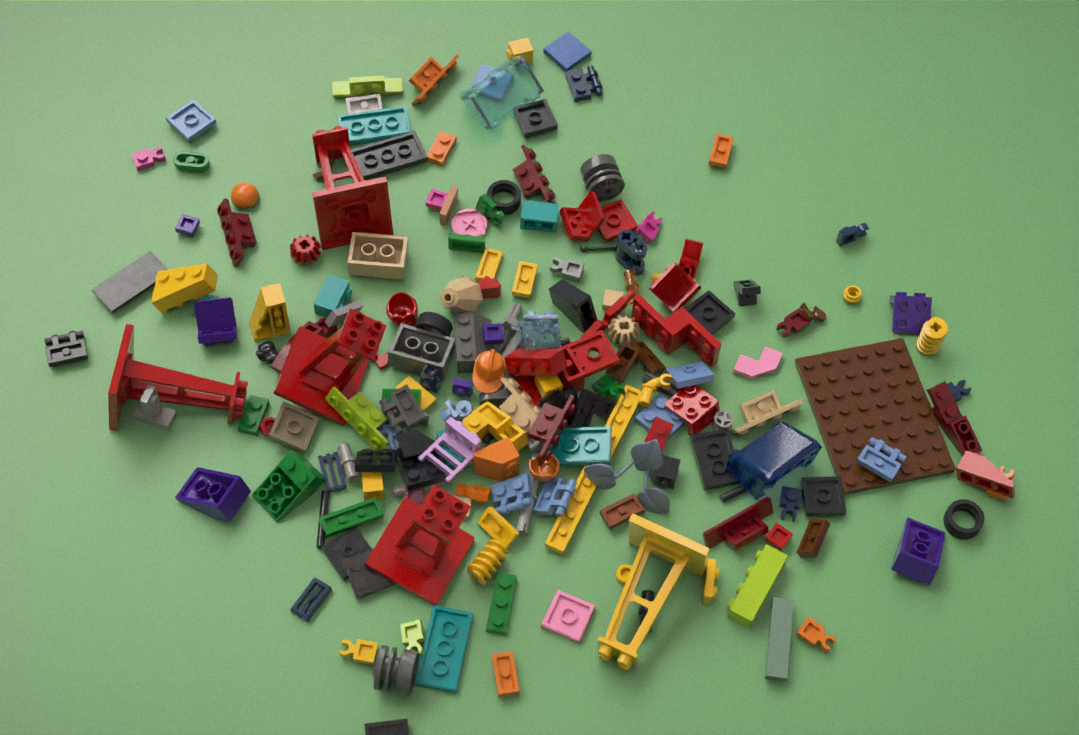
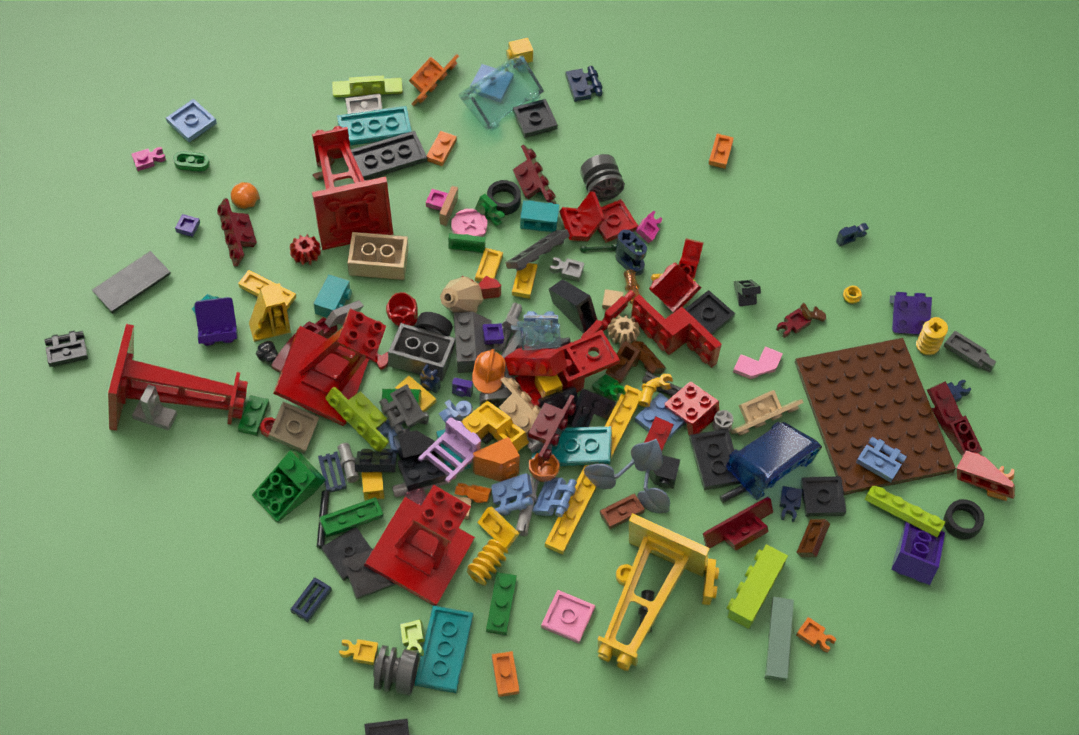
yellow wedge [151,263,218,314] -> none
dark purple slope [175,467,251,522] -> none
tile [543,31,592,72] -> none
medium blue plate [666,361,714,389] -> none
red plate [764,523,793,551] -> none
none -> yellow plate [238,270,296,309]
none -> dark grey plate [505,229,570,271]
none -> lime plate [864,485,945,537]
none -> dark grey hinge [943,331,996,372]

